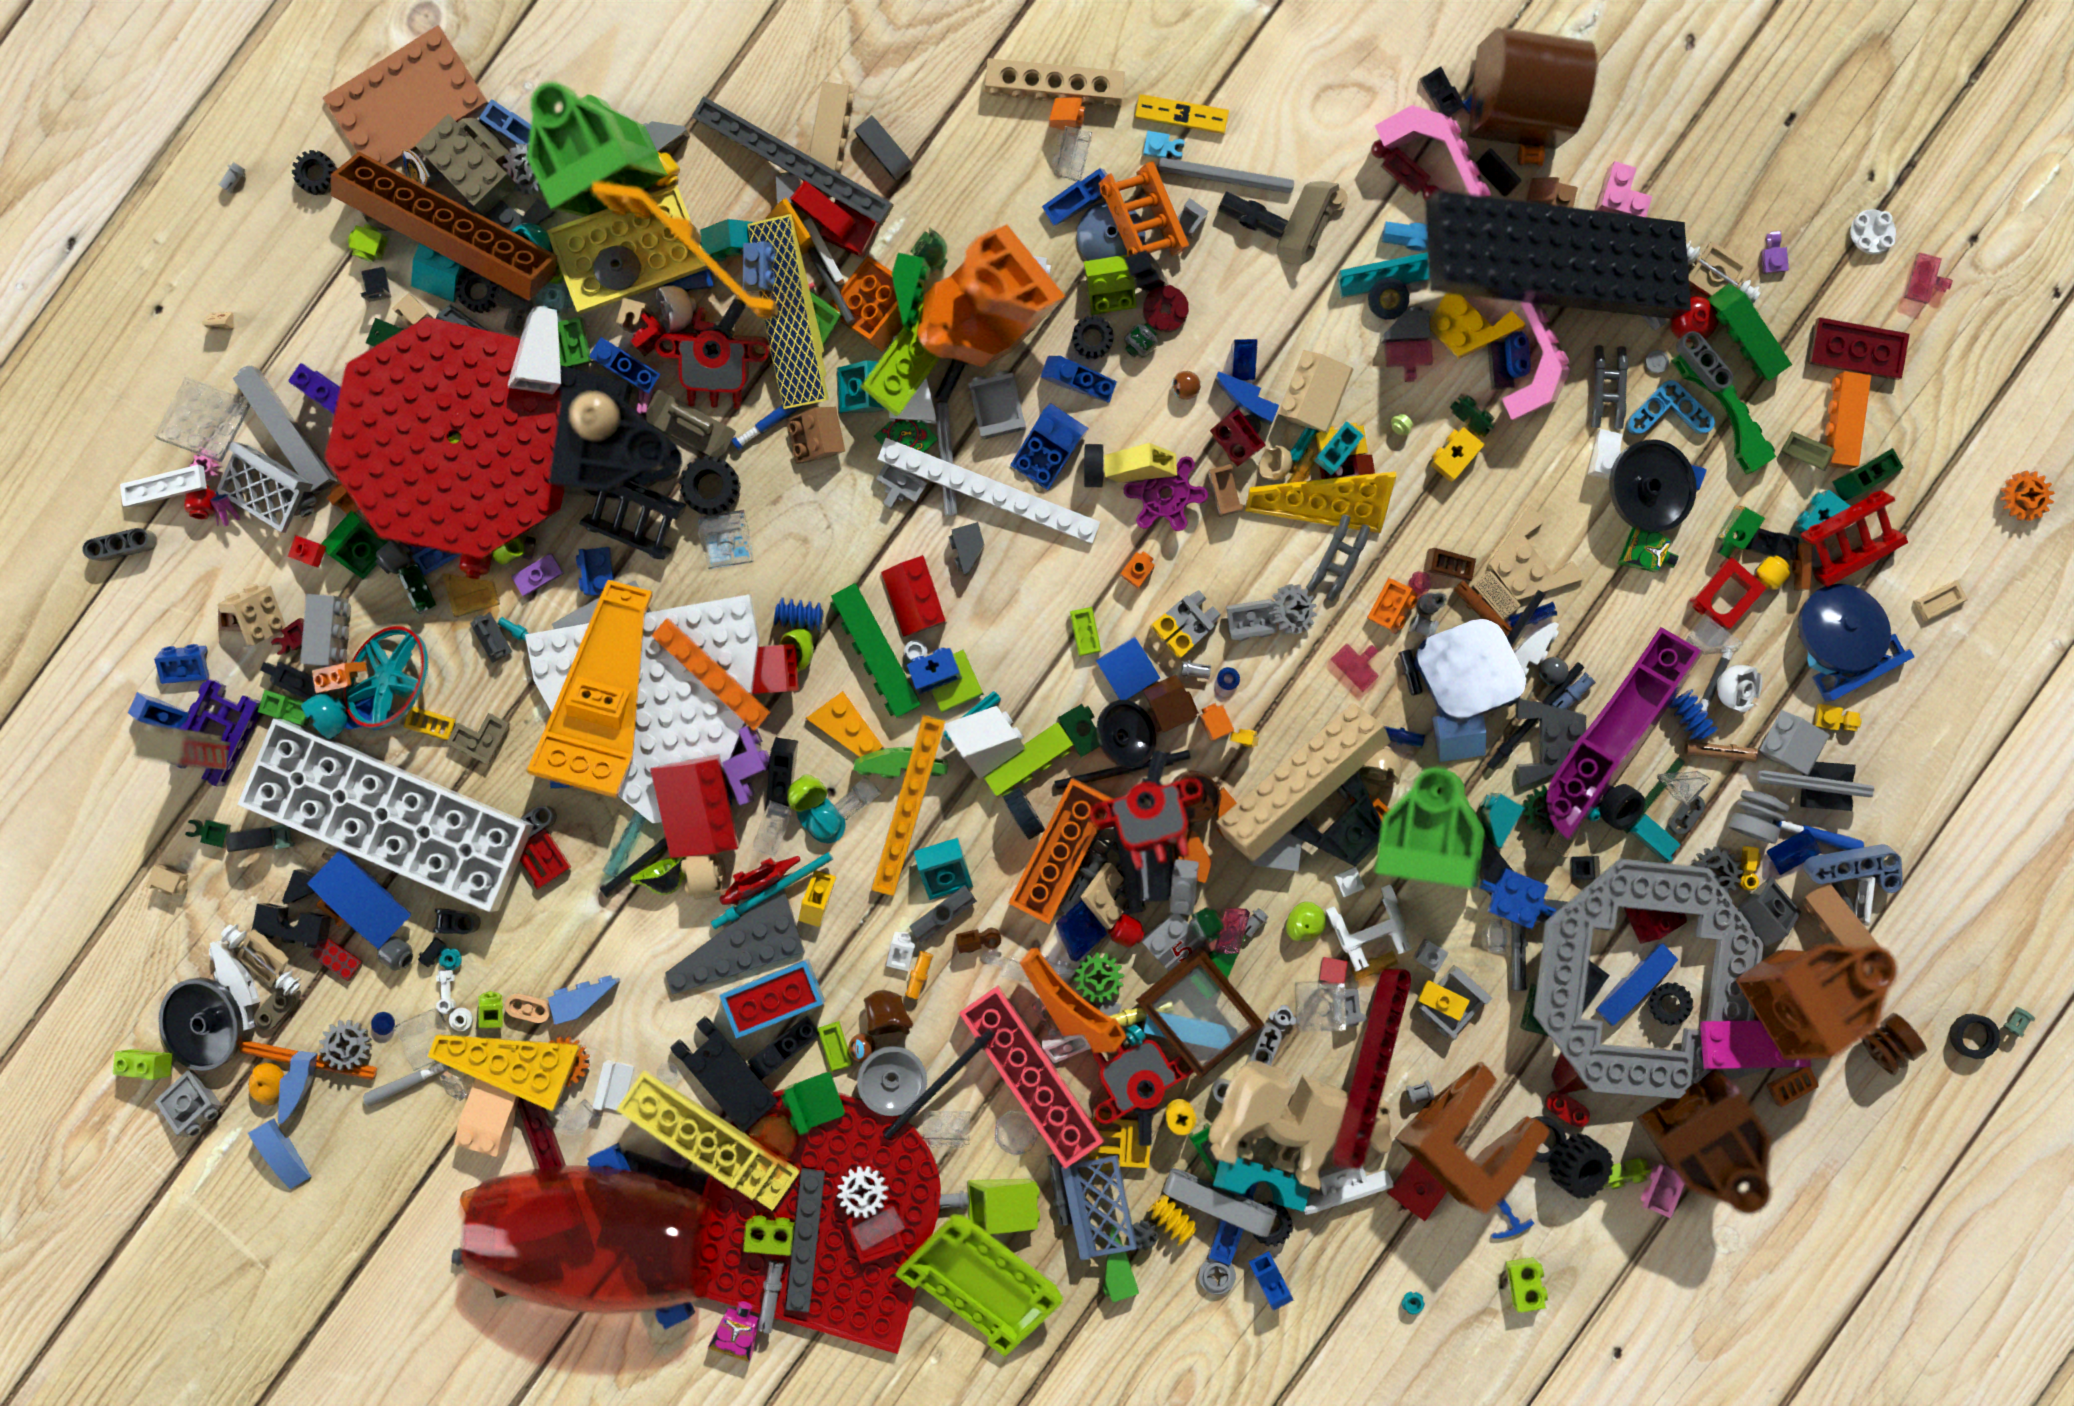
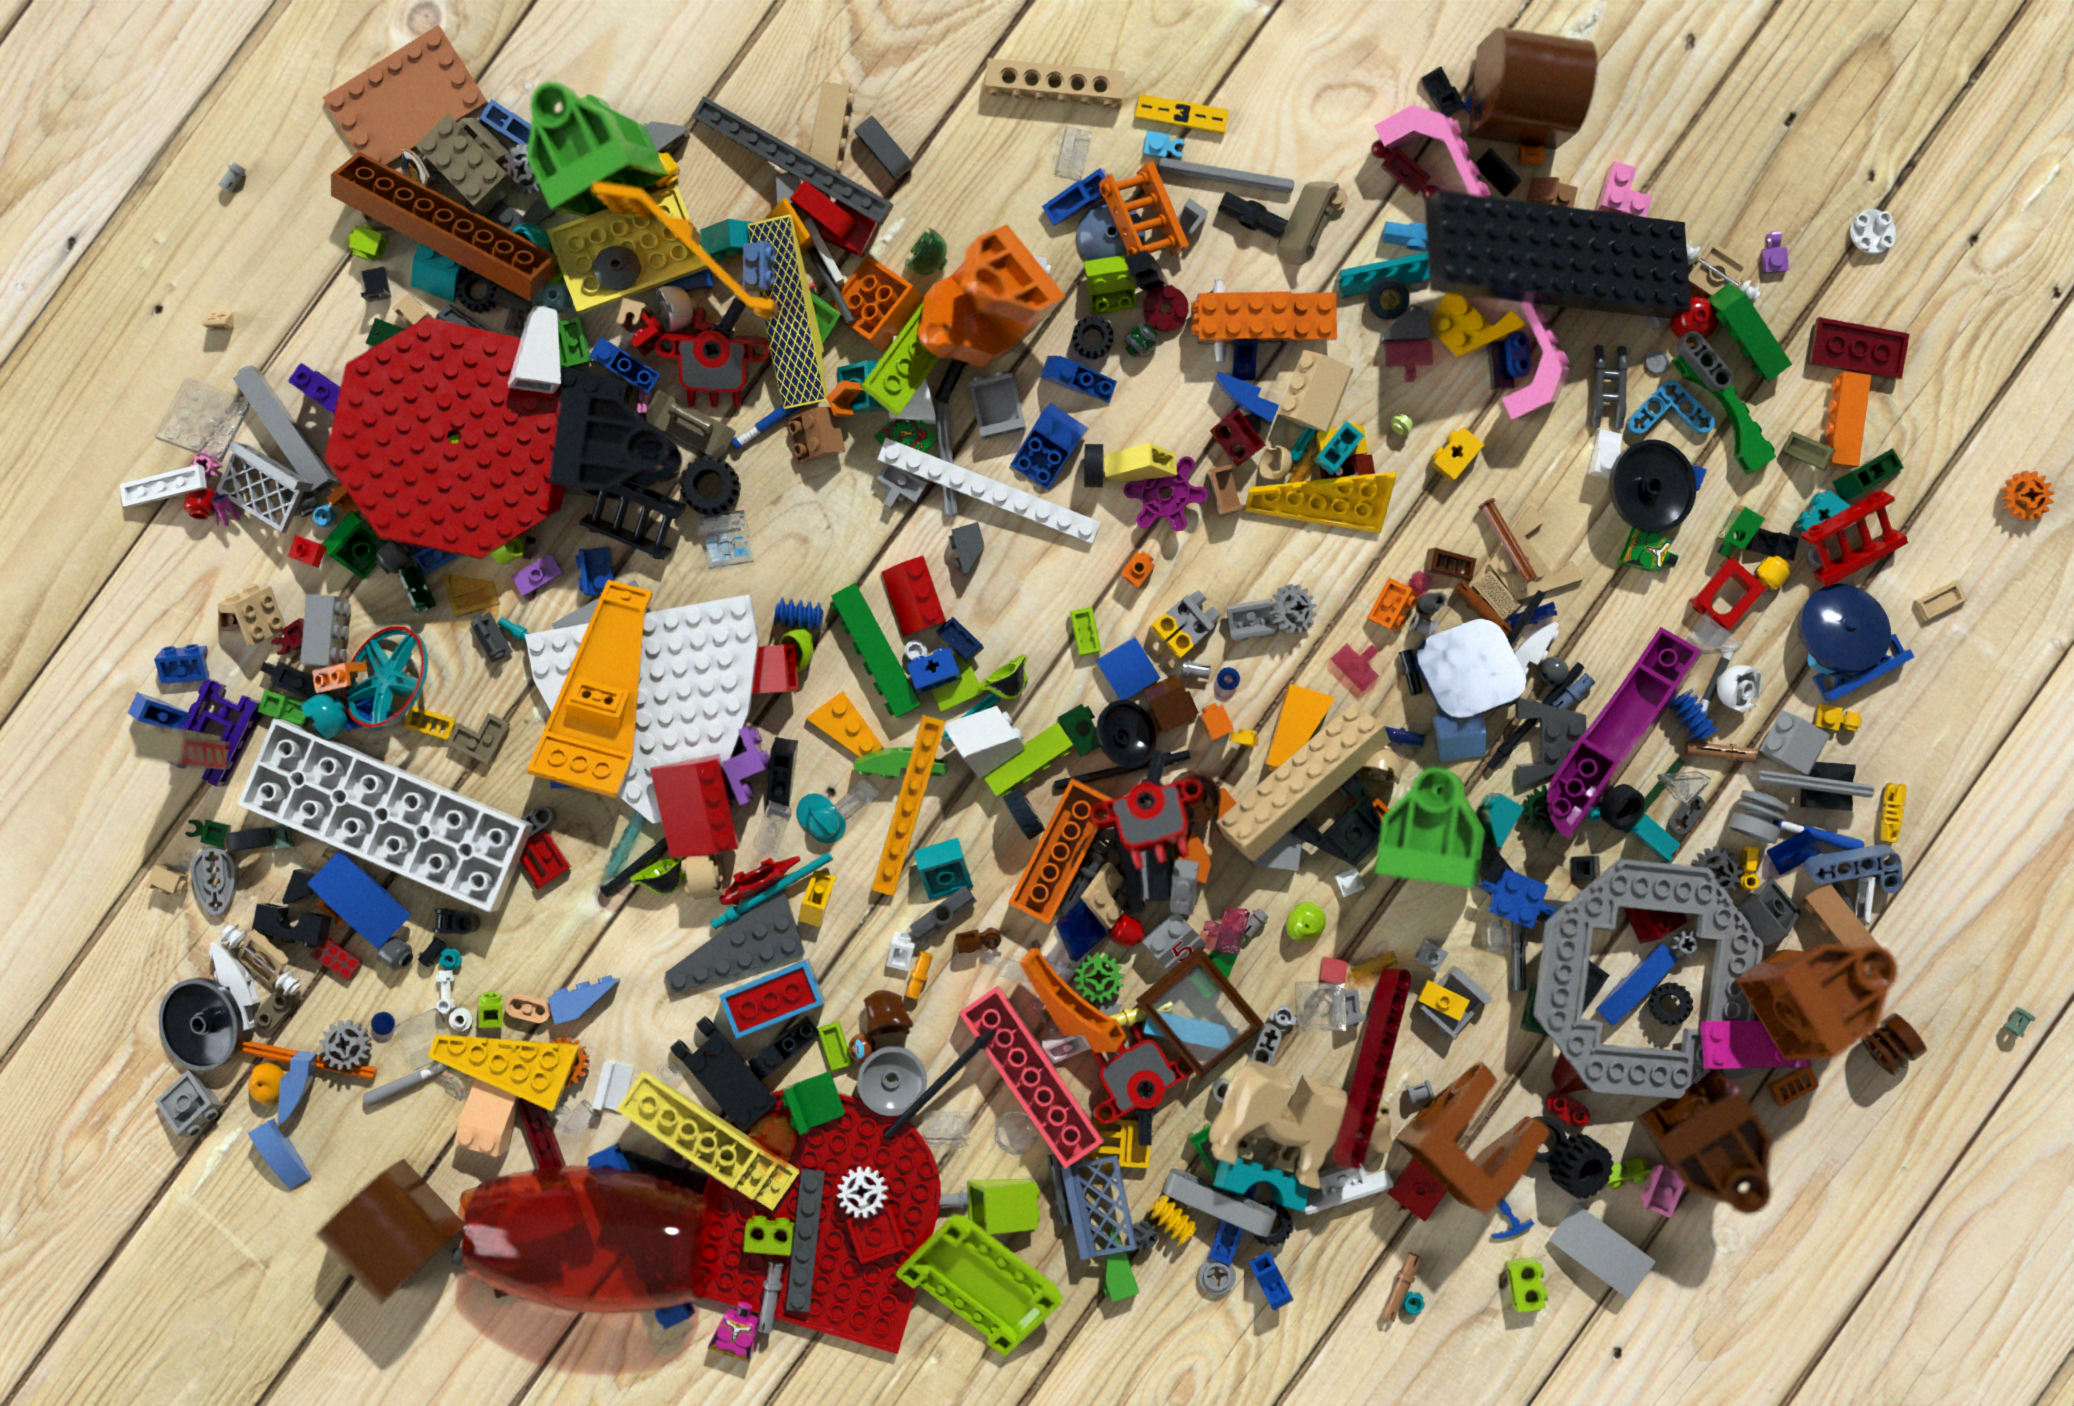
dark grey beam [82,528,157,561] -> none
lime brick [113,1049,172,1080] -> none
black tyre [292,150,338,195] -> none
red head [459,554,492,579] -> none
tan cylinder [570,392,619,441] -> none
orange plate [651,618,771,731] -> none
lime hair [787,774,828,811] -> none
clear plate [852,1206,905,1250] -> none
green slope [892,253,930,332] -> none
orange slope [1049,97,1085,134] -> none
teal plate [1125,1024,1146,1046] -> none
yellow piece [1165,1099,1196,1135] -> none
dark orange piece [1172,371,1201,400] -> none
dark green head [1189,907,1224,943] -> none
dark grey piece [1306,515,1370,601] -> none
white connector [1325,884,1412,972] -> none
dark green hinge [1449,394,1496,437] -> none
dark orange plate [1792,543,1813,591] -> none
clear pink plate [1904,252,1953,304] -> none
black tyre [1950,1013,2000,1059] -> none
none -> light grey piece [191,848,239,915]
none -> medium azure plate [313,505,336,528]
none -> reddish brown brick [315,1158,467,1305]
none -> orange bracket [827,381,863,417]
none -> dark blue plate [936,617,984,663]
none -> hat [977,654,1029,699]
none -> orange piece [1191,279,1337,363]
none -> light orange slope [1264,684,1335,771]
none -> medium nougat pin [1380,1252,1422,1322]
none -> dark orange axle [1478,498,1537,583]
none -> light grey slope [1549,1203,1656,1299]
none -> light grey gear [1670,929,1701,958]
none -> yellow hinge [1880,782,1907,843]

